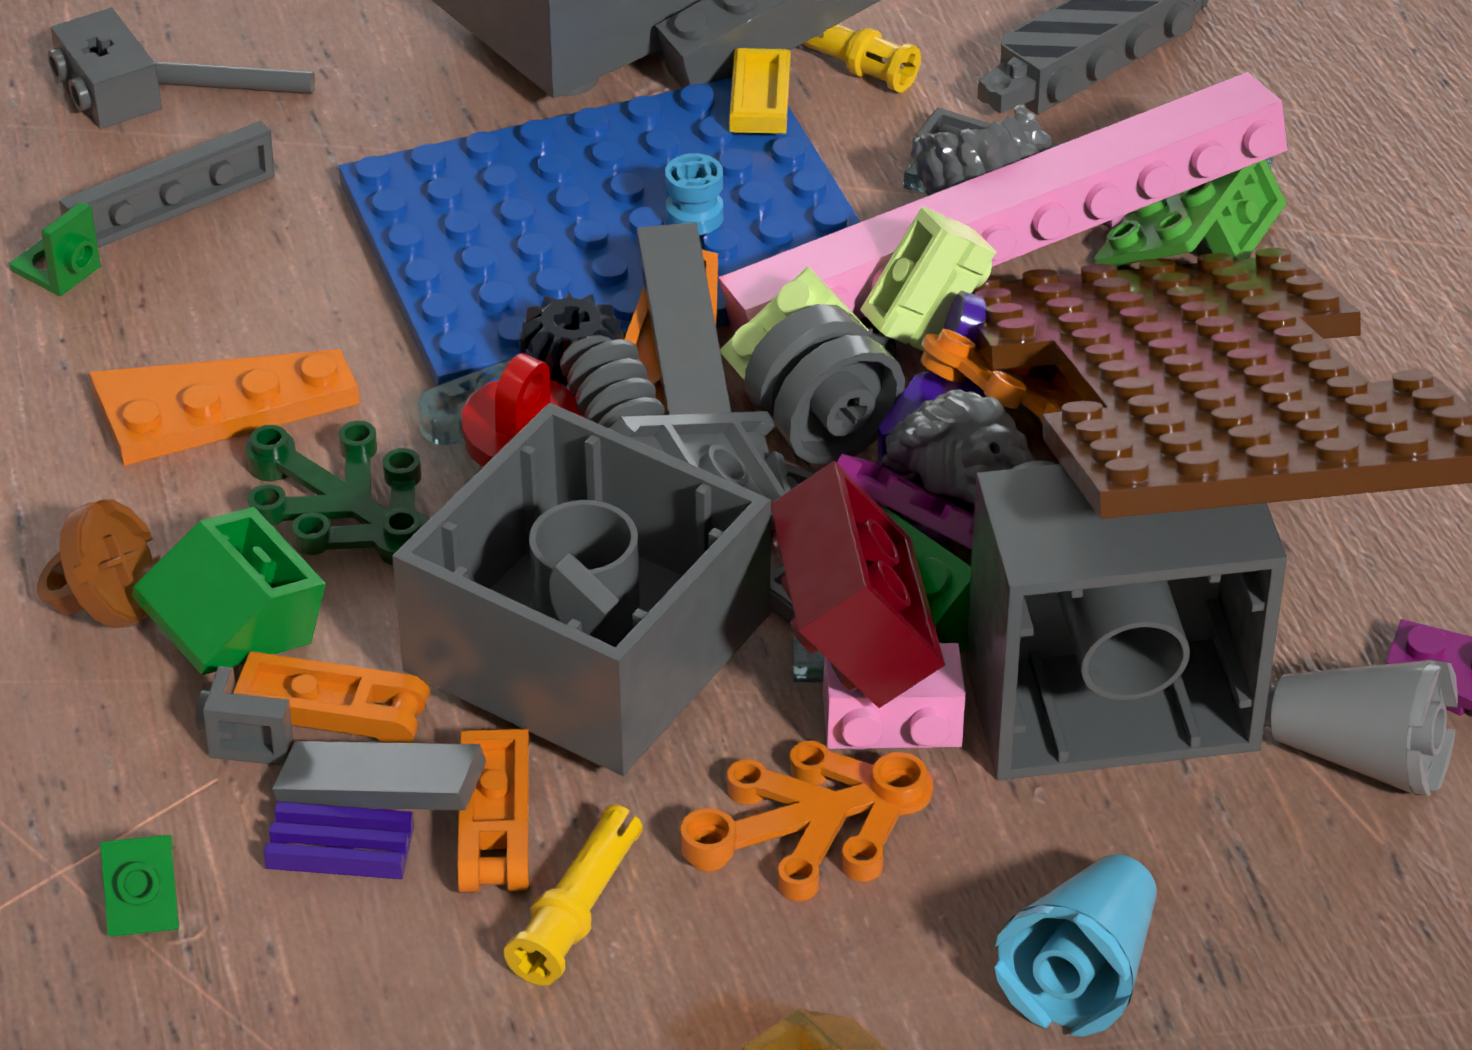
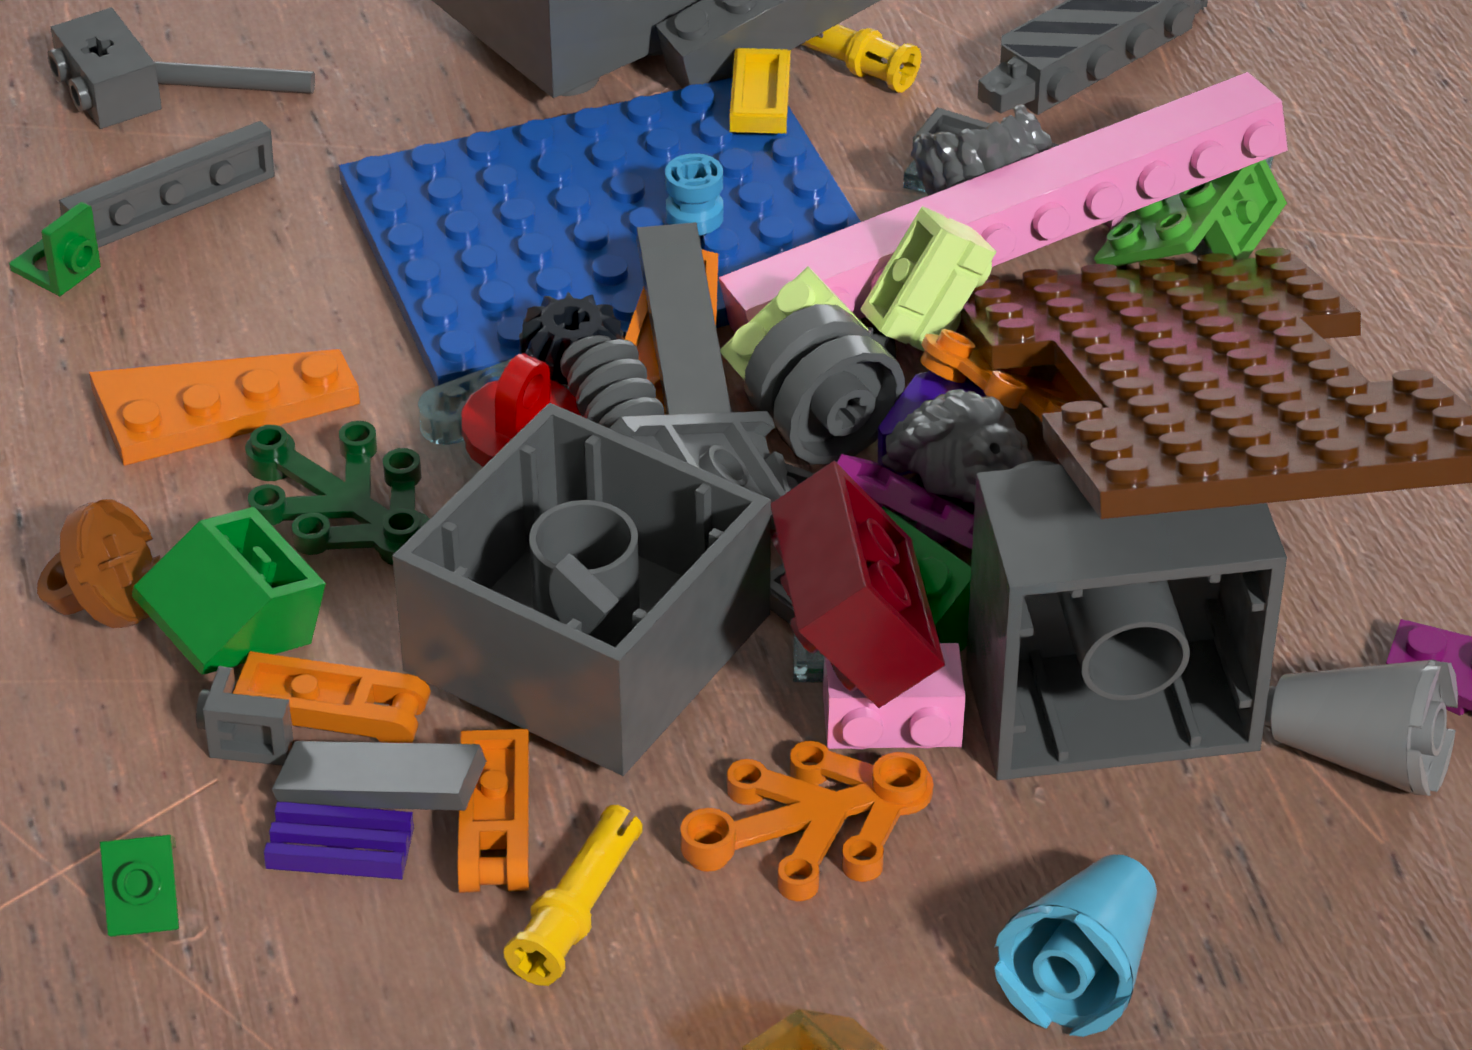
dark purple tile [943,291,986,345] -> none

